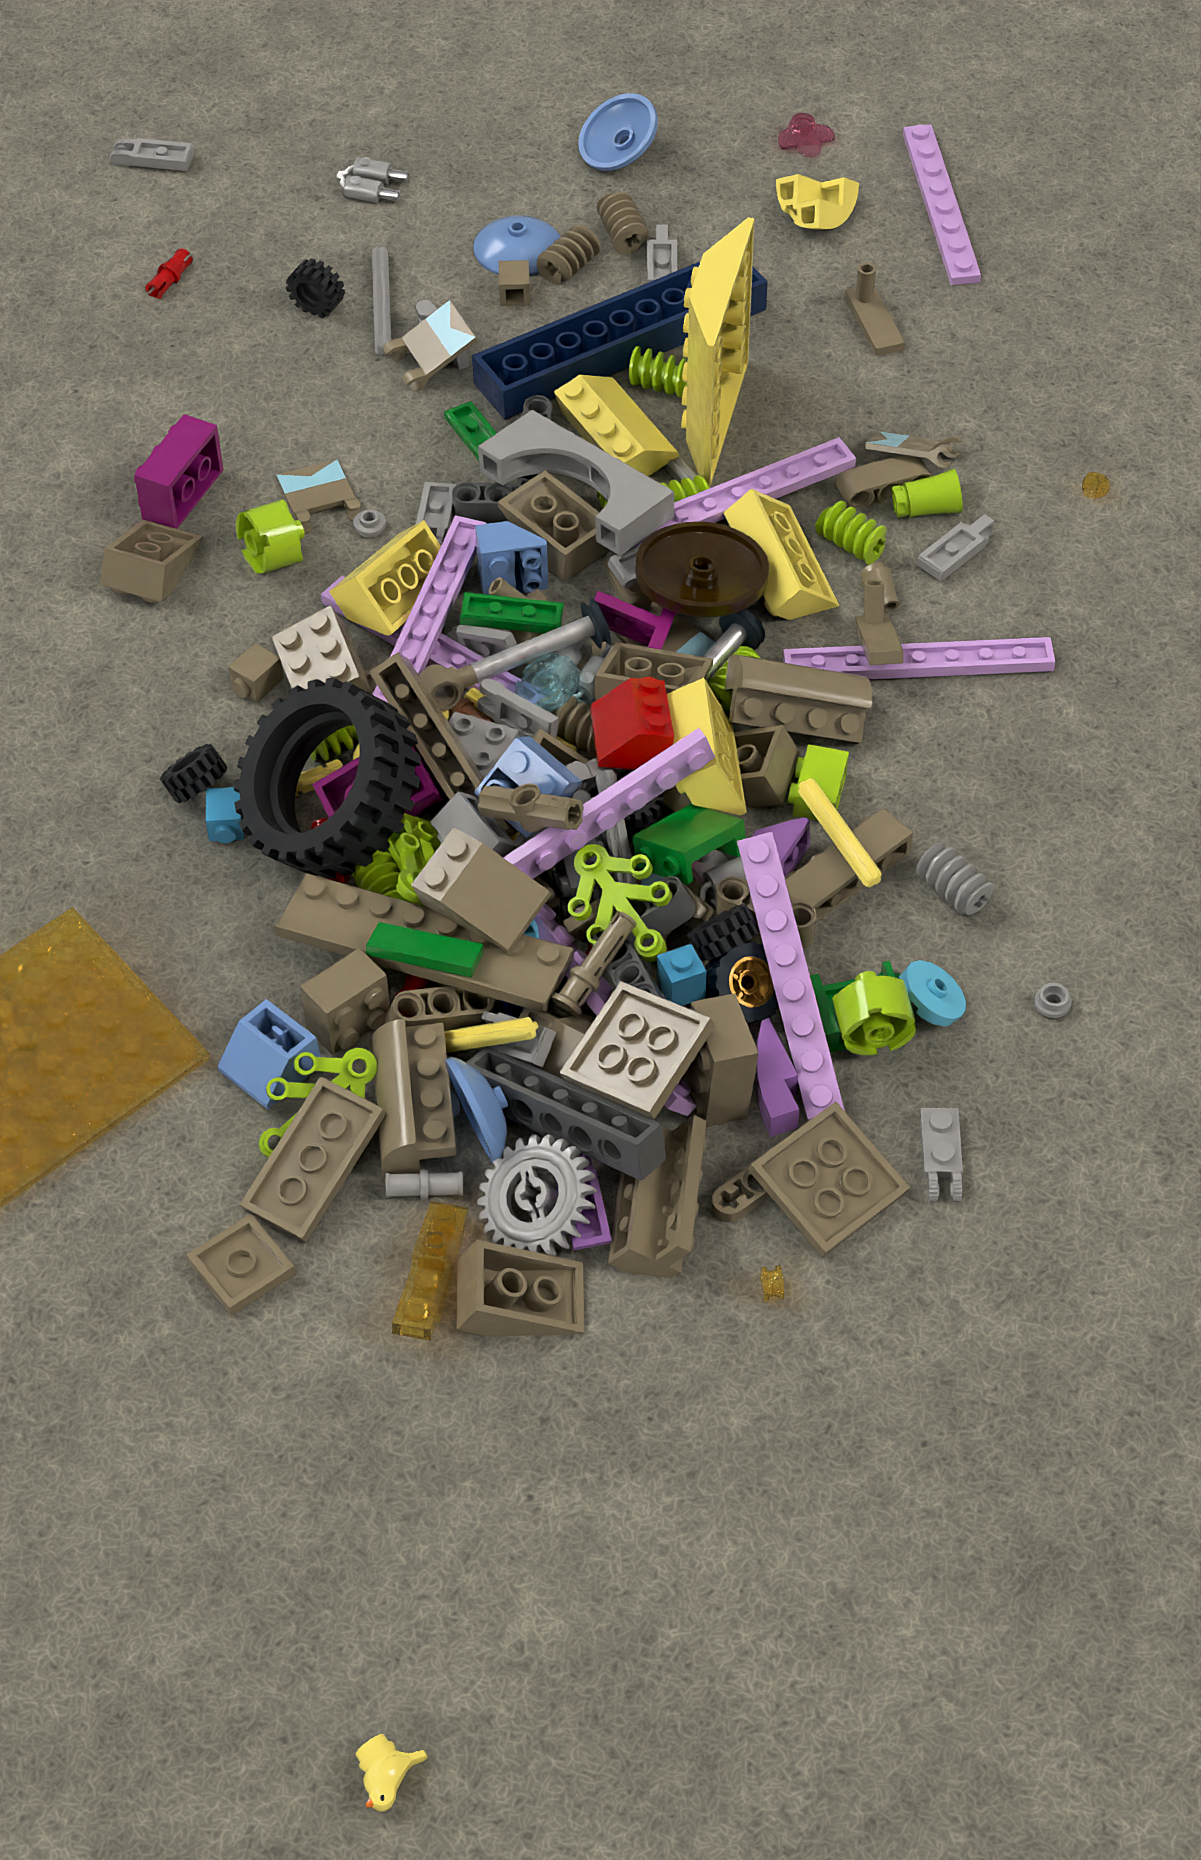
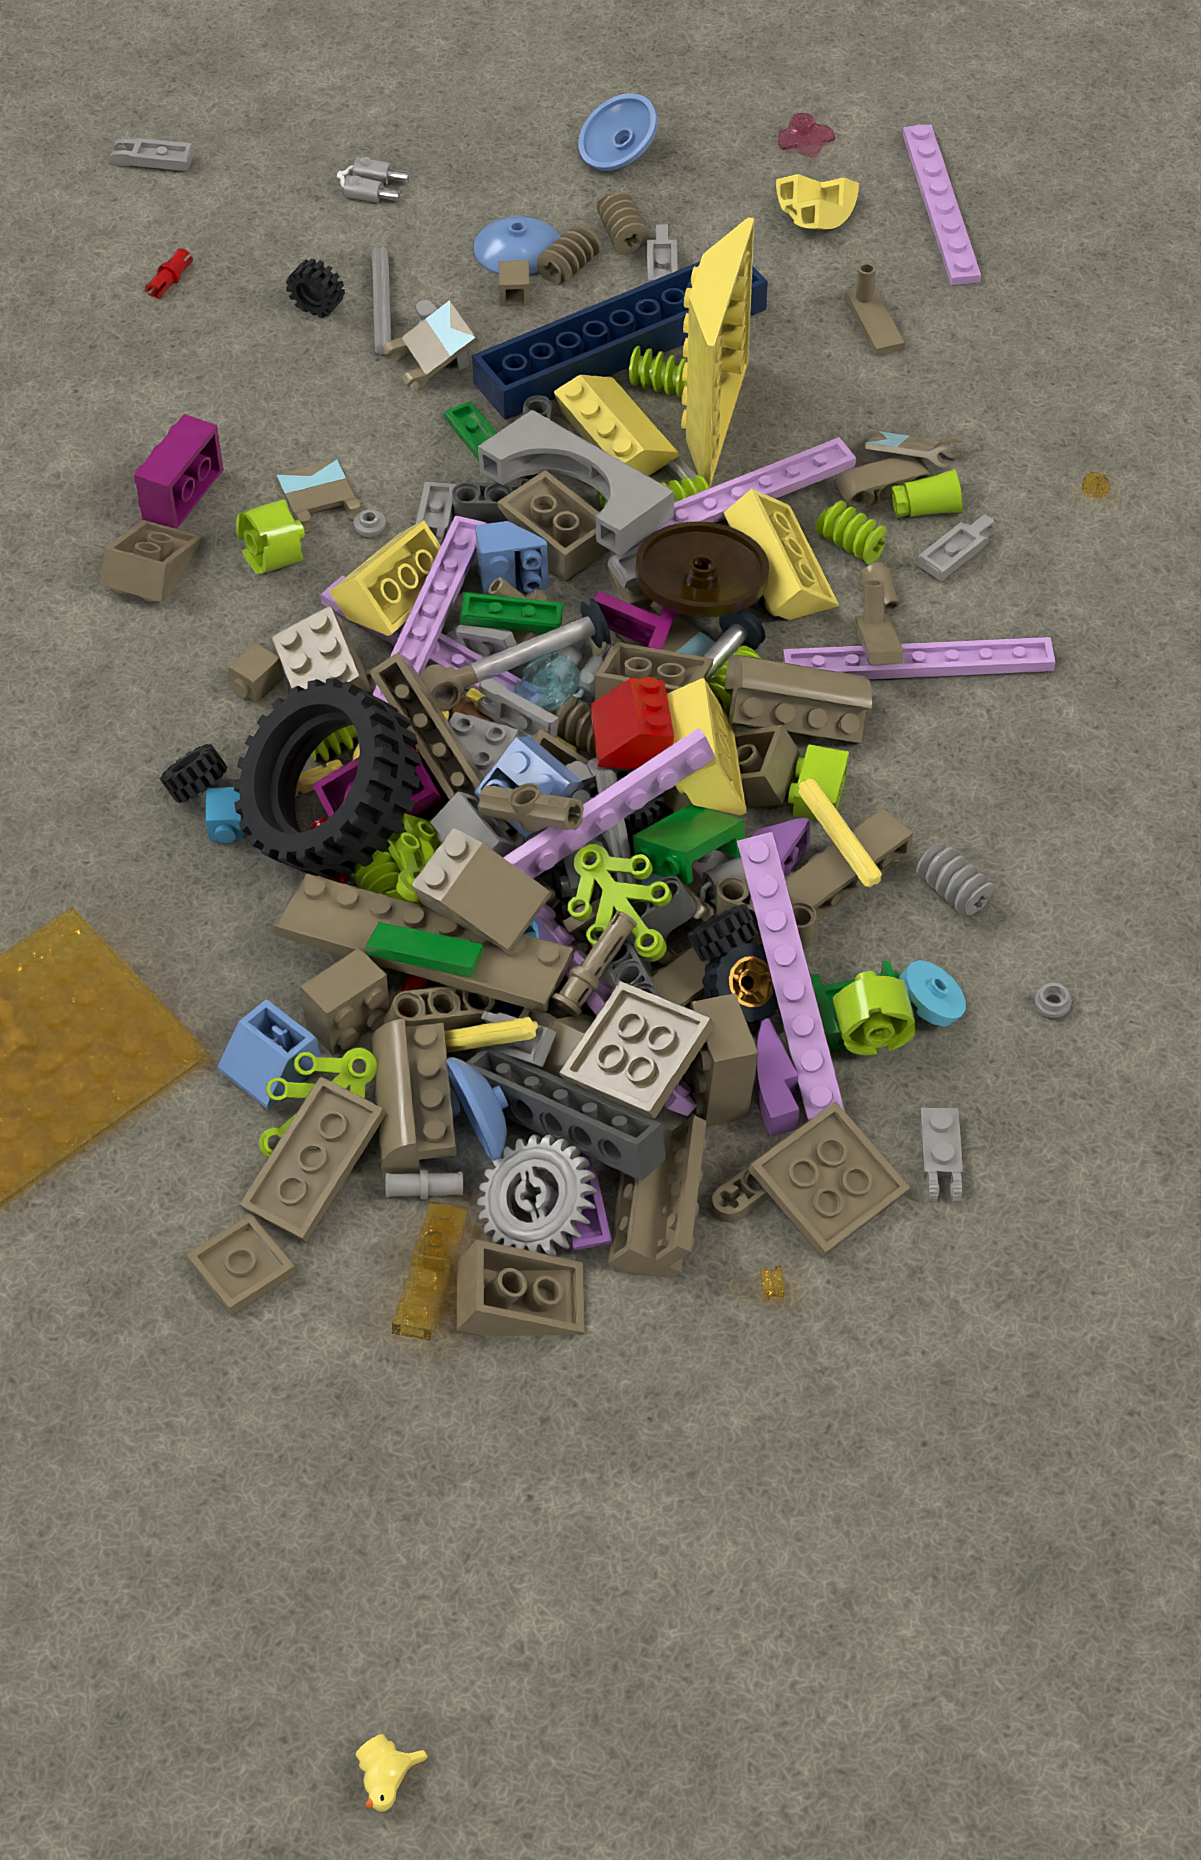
dark azure brick [657,944,706,1006] -> none

